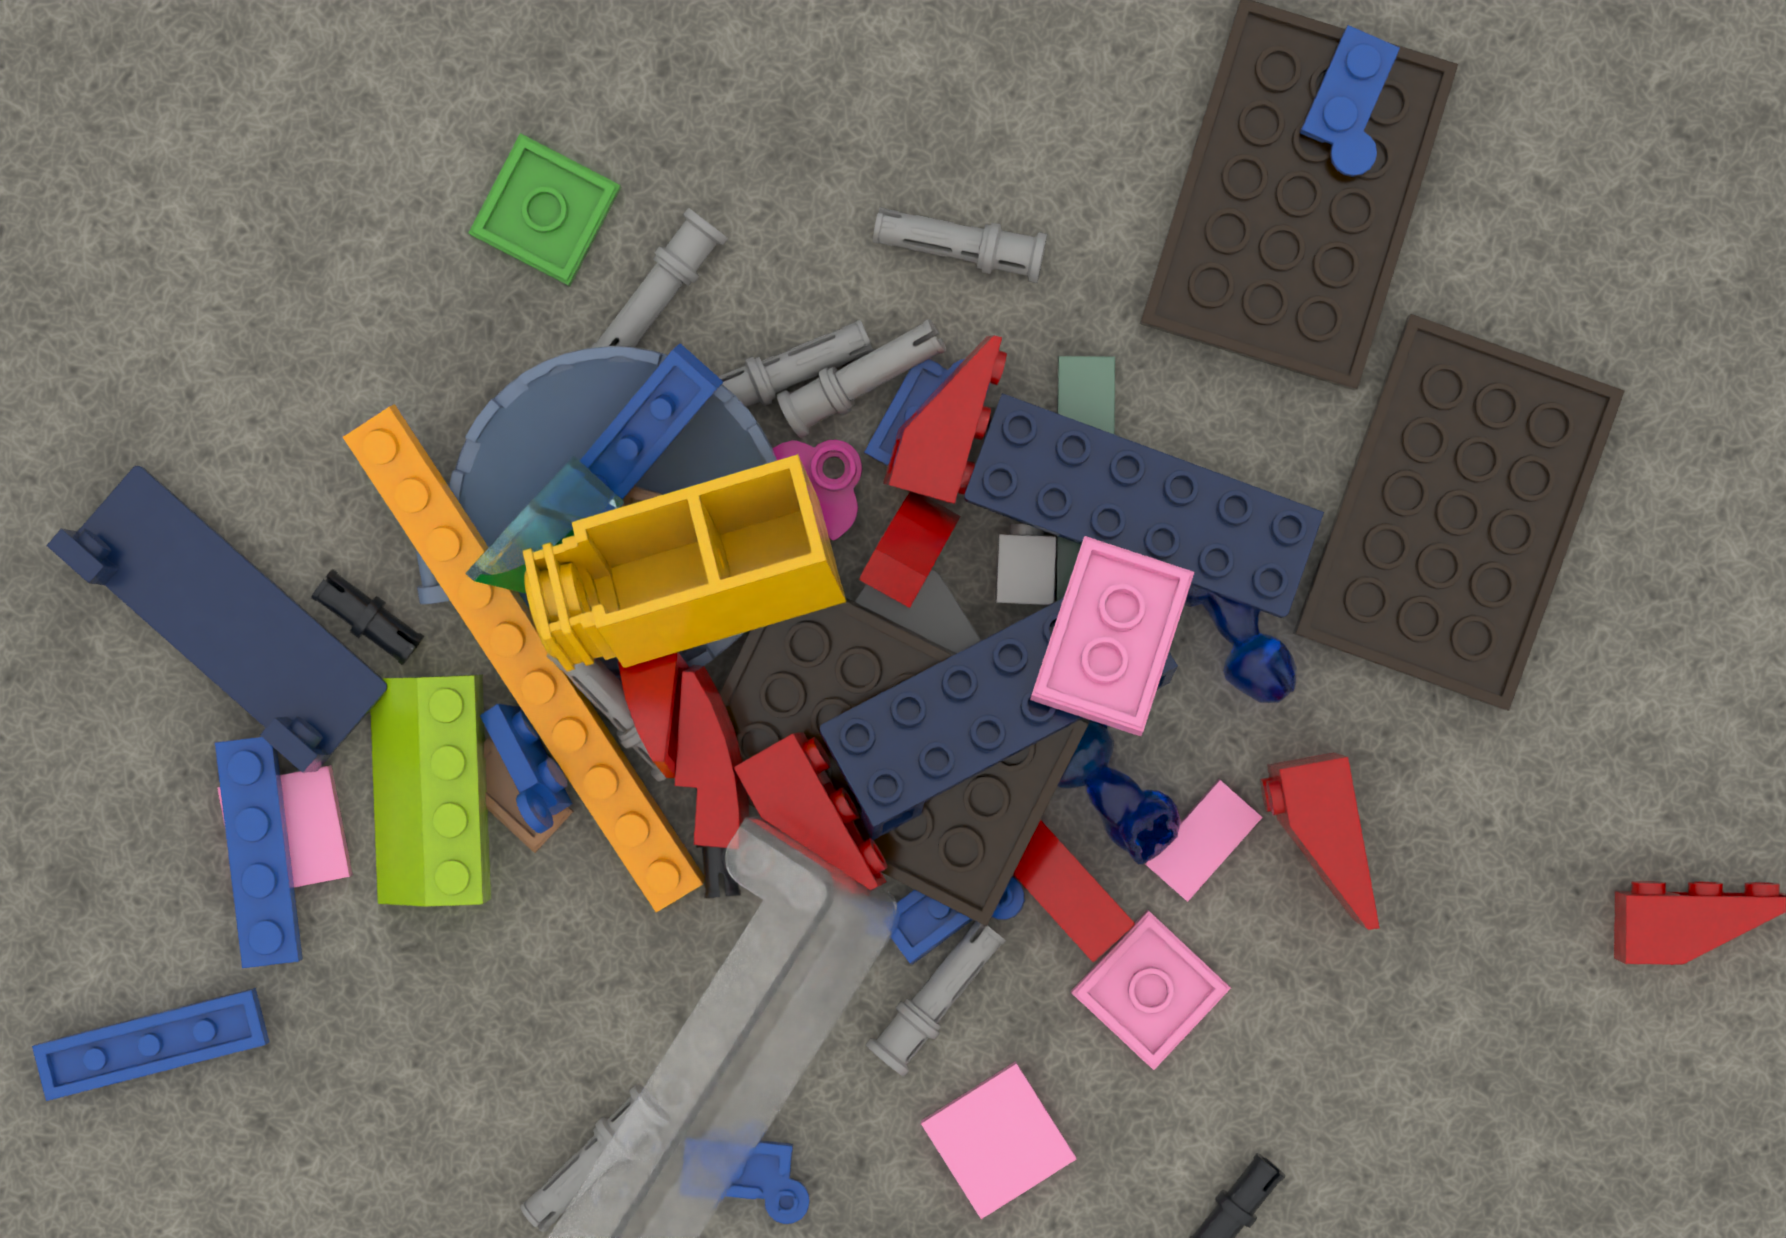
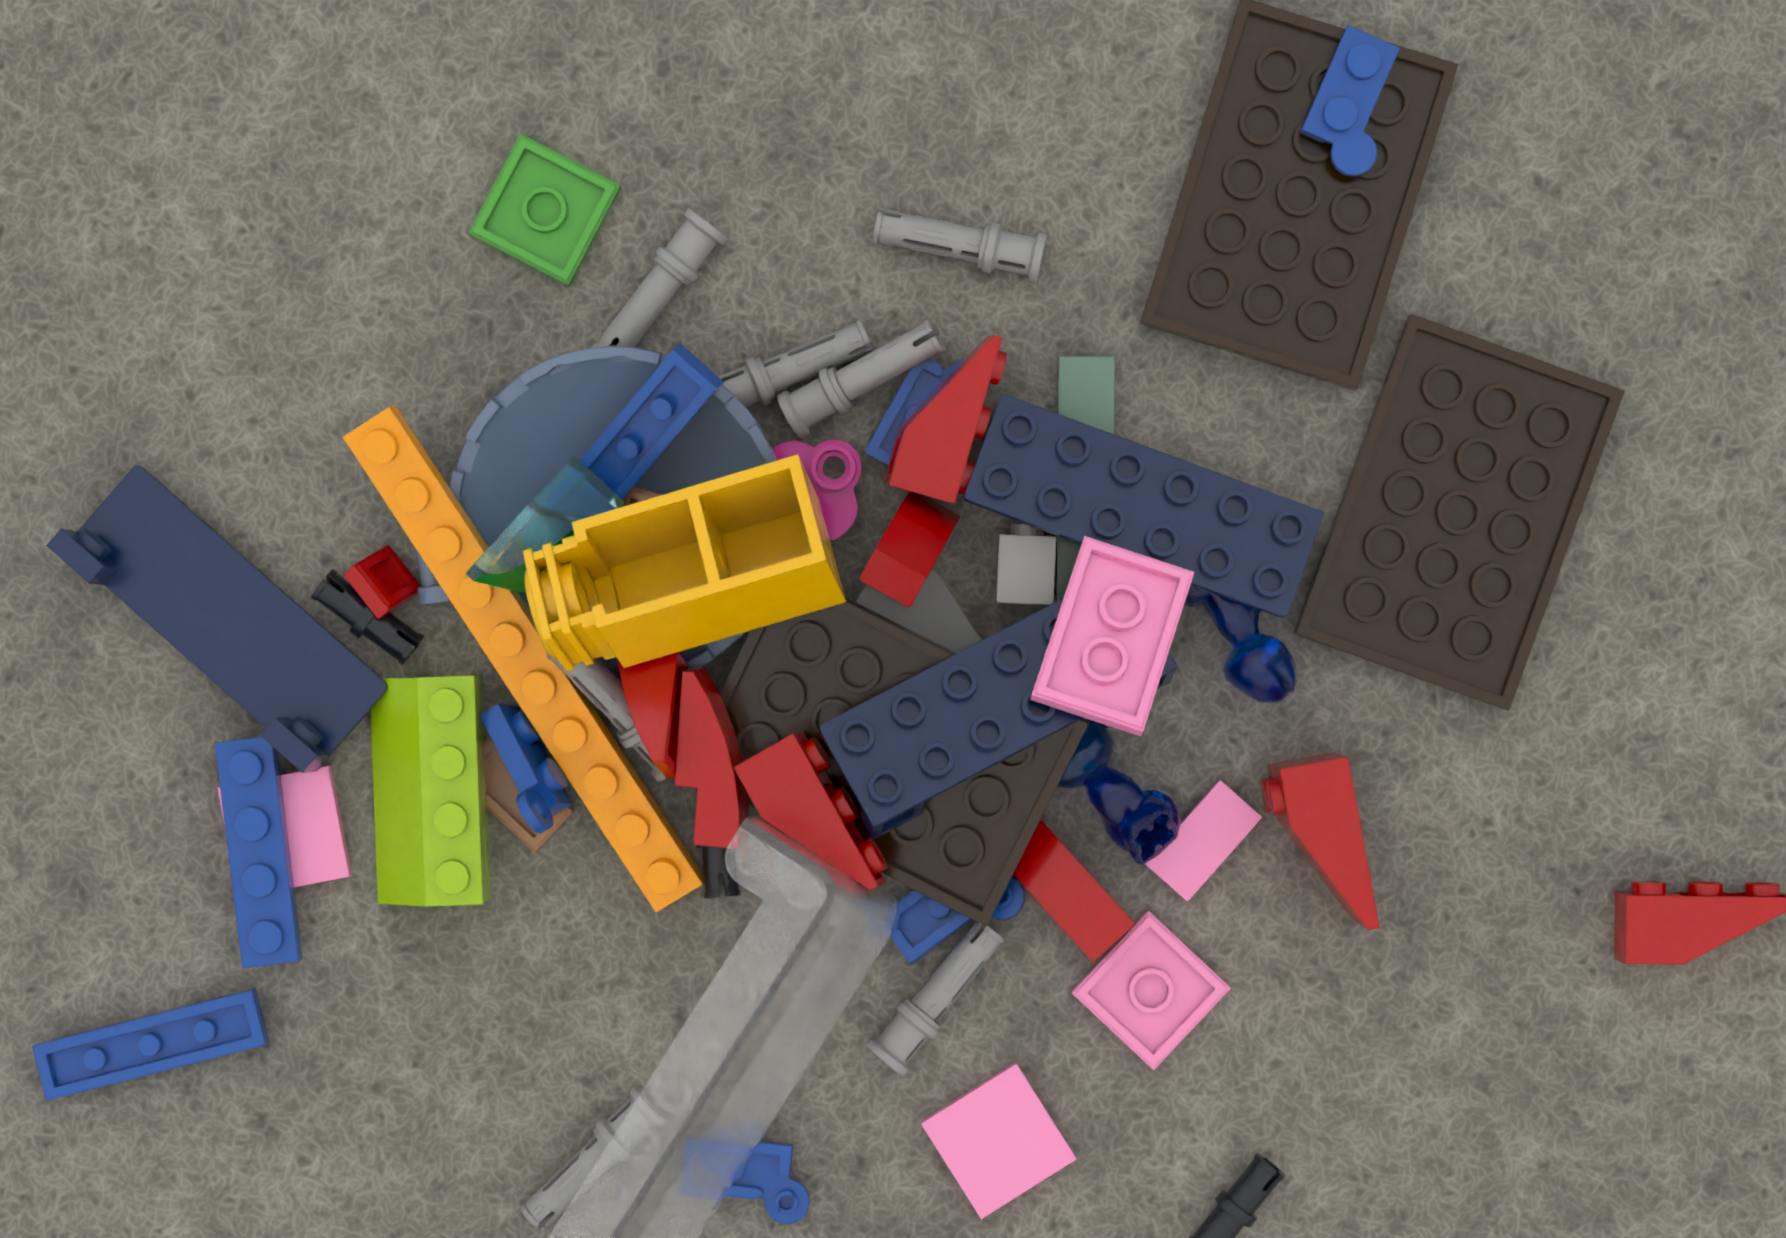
none -> red tile [344,545,420,619]

